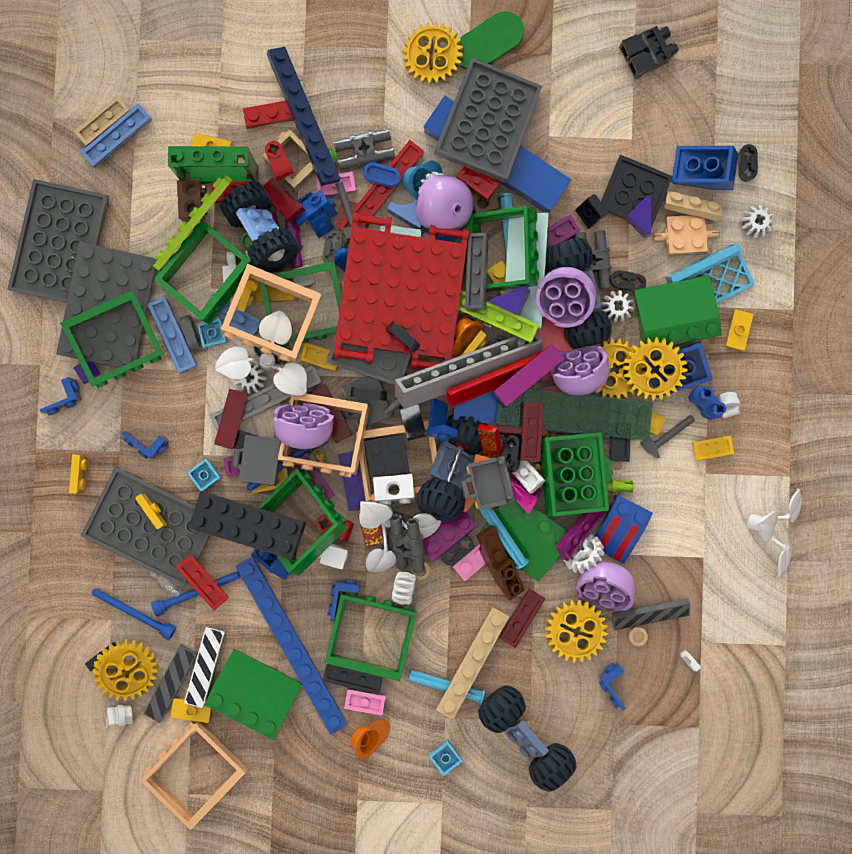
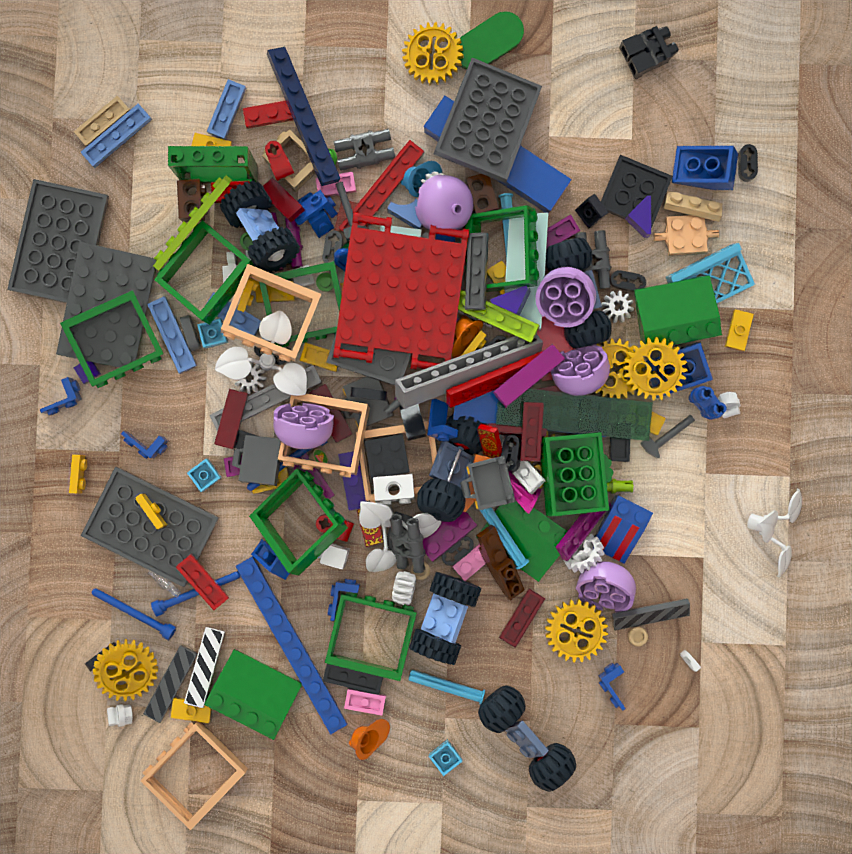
black plate [189,491,306,560] -> none
blue tile [363,162,401,188] -> none
black beam [386,321,420,353] -> none
tan plate [436,607,509,720] -> none
red plate [456,167,499,200] -> none
yellow plate [692,435,734,461] -> none
white gear [741,205,774,238] -> none
none -> medium blue plate [207,79,247,140]
none -> bright green plate [316,272,334,292]
none -> plate [409,572,482,665]

